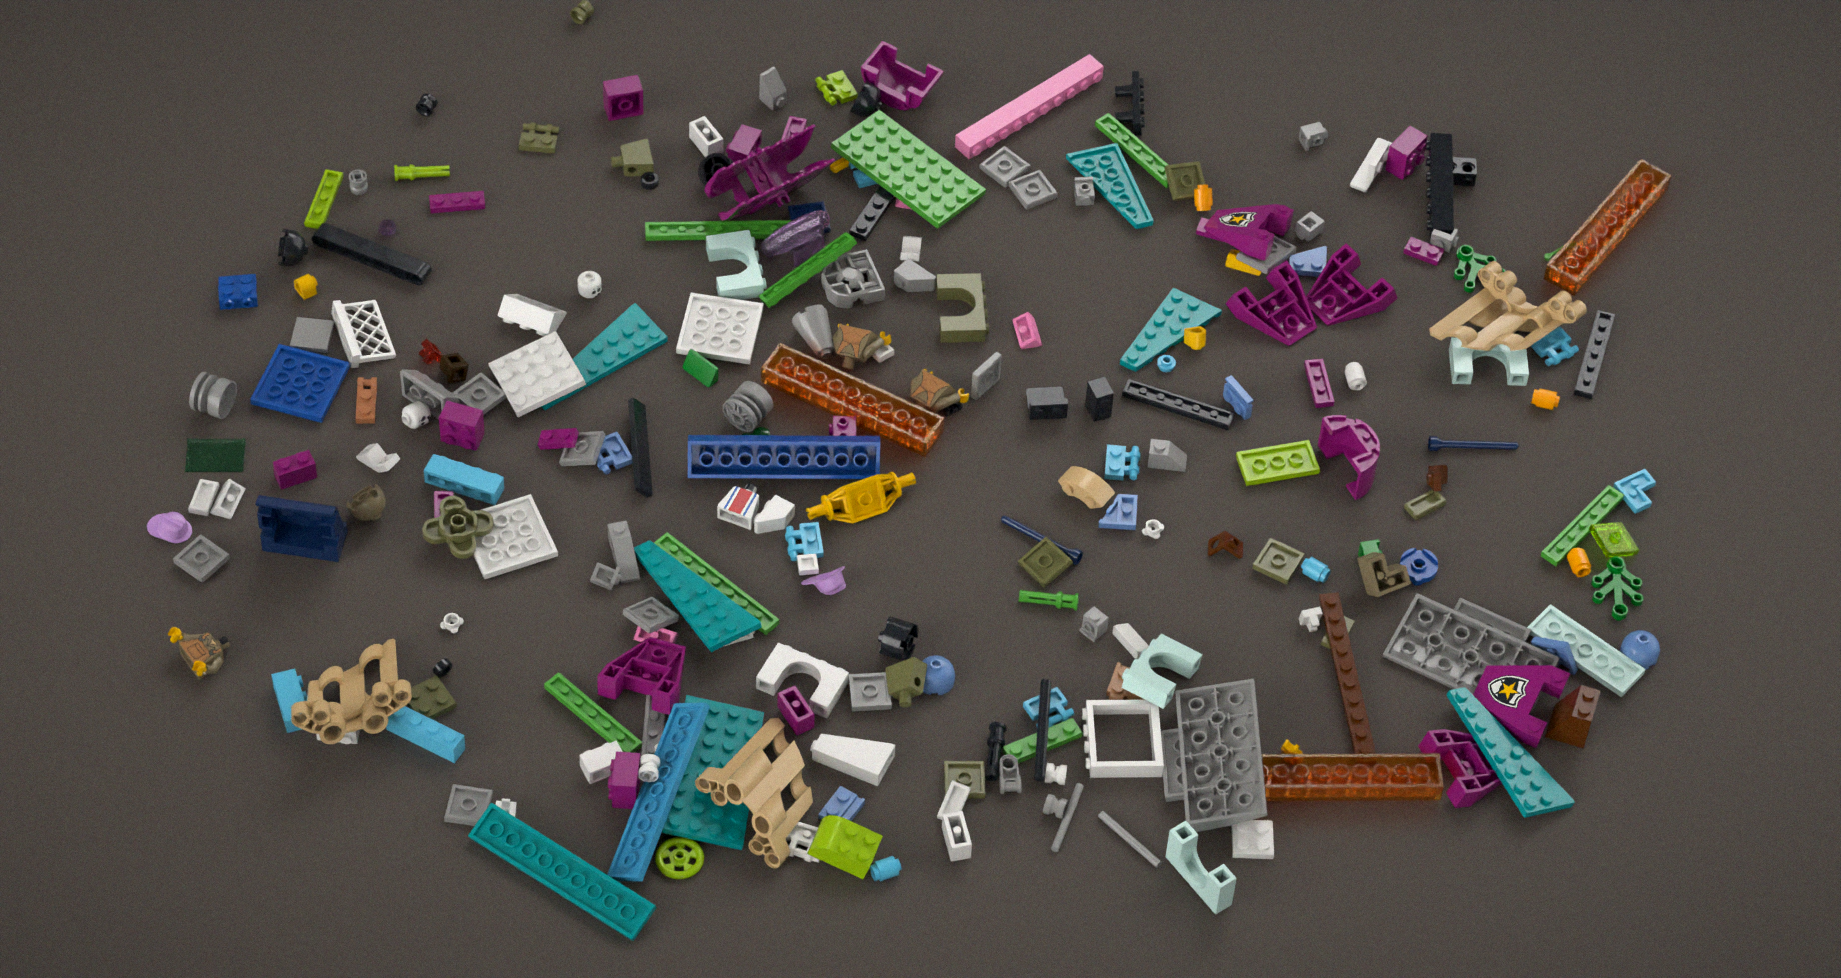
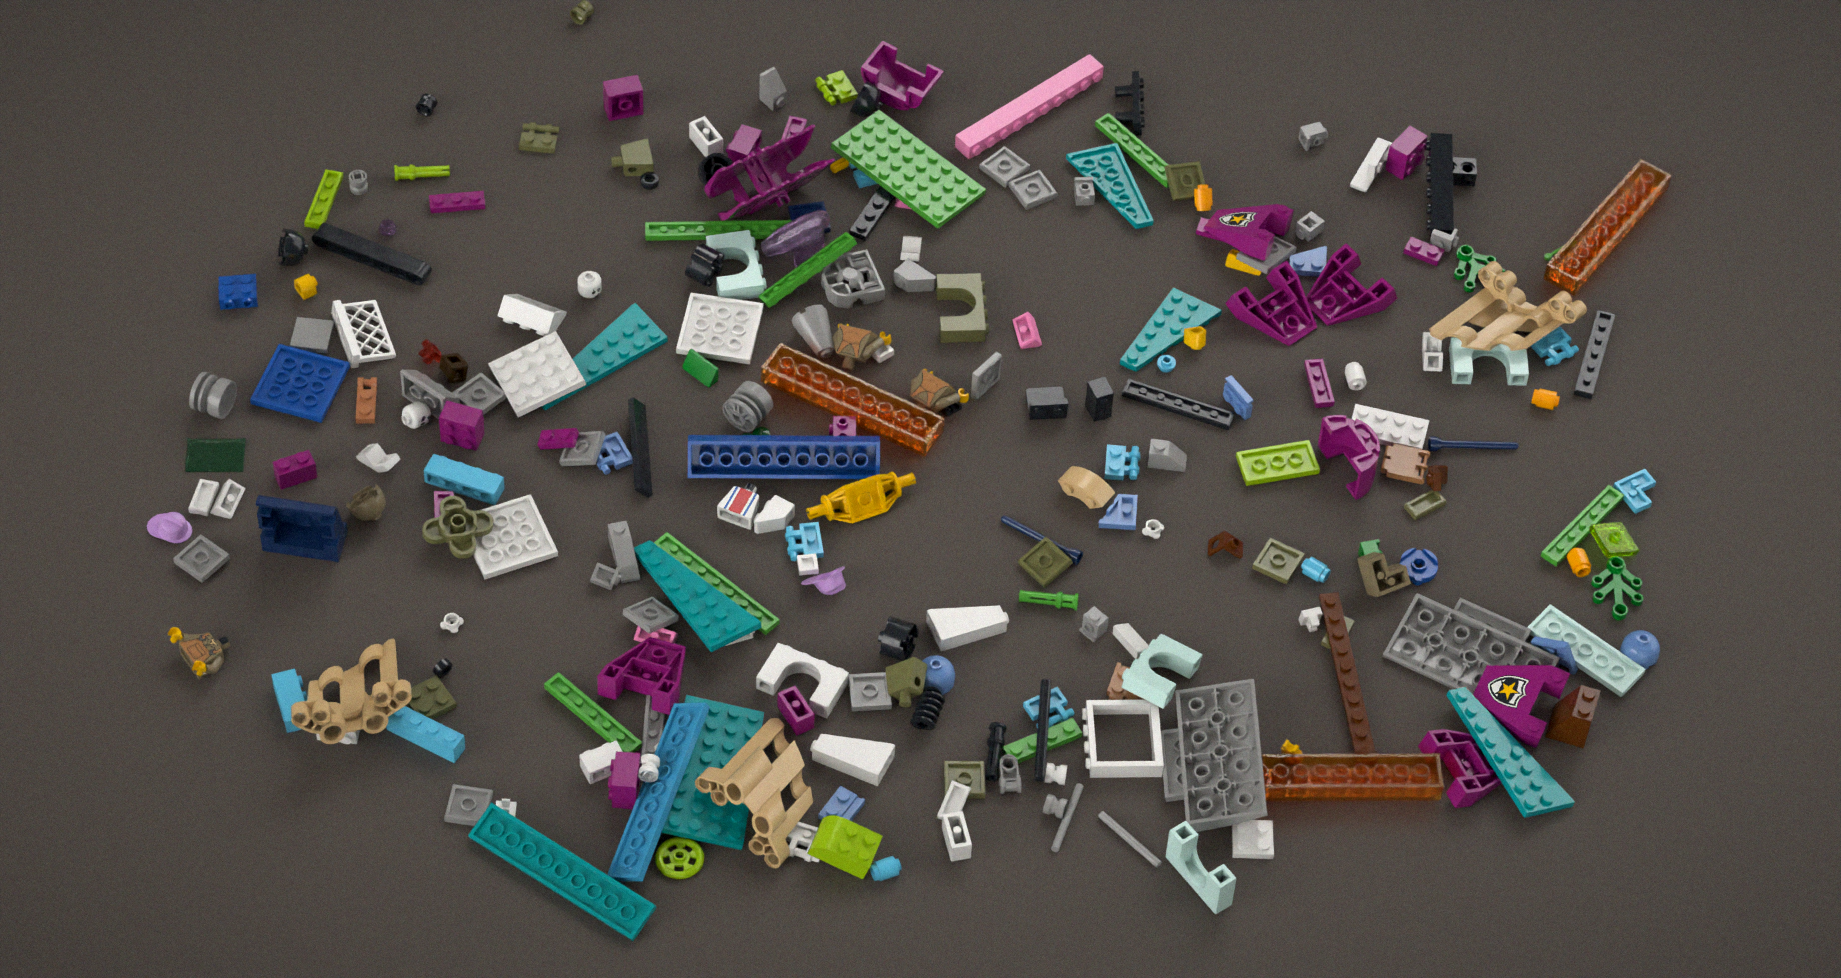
none -> black brick [685,243,725,287]
none -> black piece [910,686,945,730]
none -> white slope [926,605,1009,651]
none -> white plate [1352,404,1429,449]
none -> medium nougat plate [1380,444,1430,484]
none -> white slope [1422,332,1443,371]

